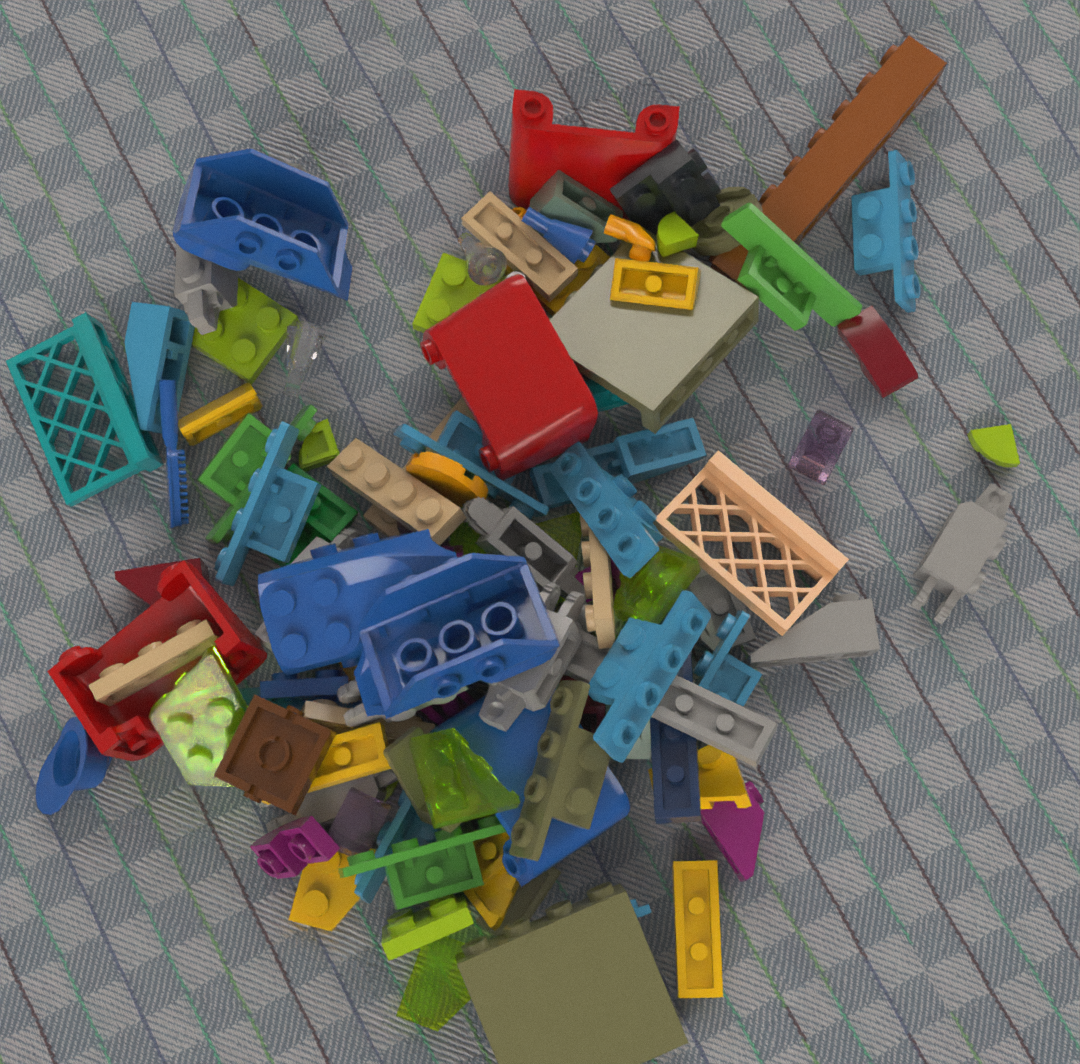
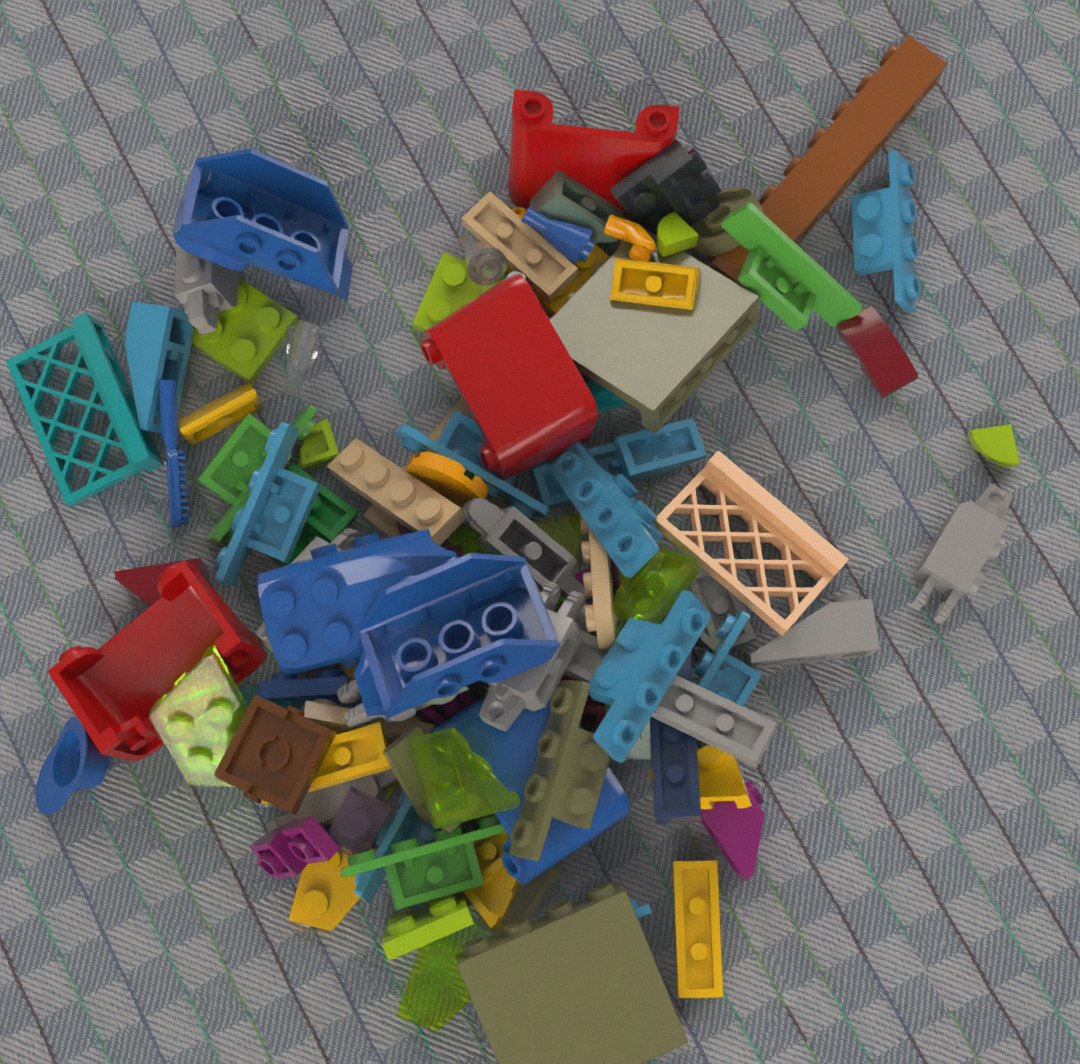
tan plate [89,619,221,706] -> none
clear purple bracket [787,410,854,485] -> none

